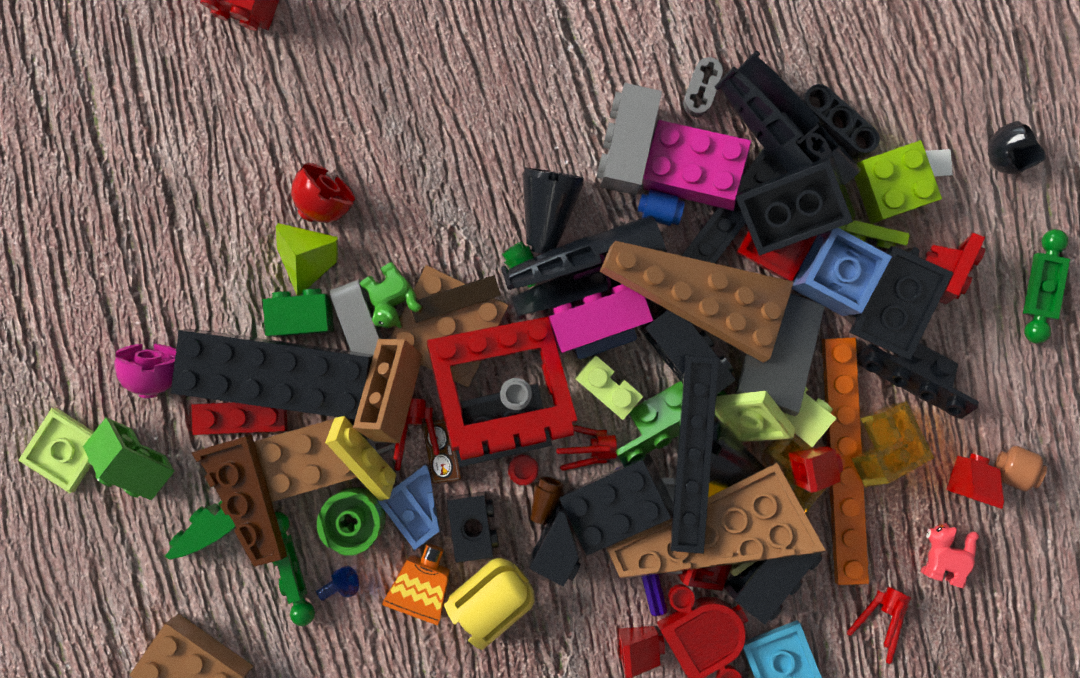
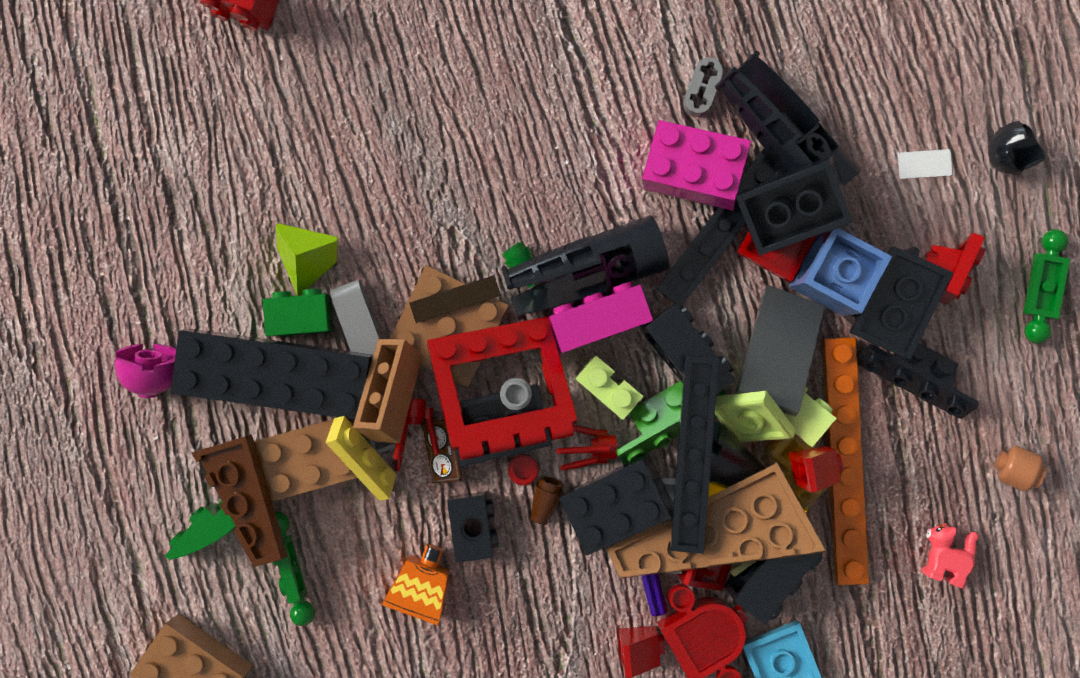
yellowish green tile [18,408,94,493] -> none
bright green brick [83,417,175,500] -> none
red plate [191,402,288,435] -> none
red cylinder [291,163,355,223] -> none
clear blue plate [316,566,359,601] -> none
bright green brick [317,487,386,556] -> none
bright green animal [359,262,421,328] -> none
medium blue wing [378,464,440,550] -> none
light yellow cylinder [444,557,535,650] -> none
black cone [522,167,584,254] -> none
black slope [529,503,581,587] -> none
dark blue tile [574,328,637,360] -> none
light grey brick [596,83,662,195] -> none
medium nougat wing [600,241,794,363] -> none
blue brick [637,189,685,226] -> none
black beam [800,84,880,159] -> none
lime hinge [838,220,910,250] -> none
red plant [847,586,912,664] -> none
clear yellow brick [852,401,934,487] -> none
lime brick [854,140,942,224] -> none
red slope [946,453,1004,509] -> none

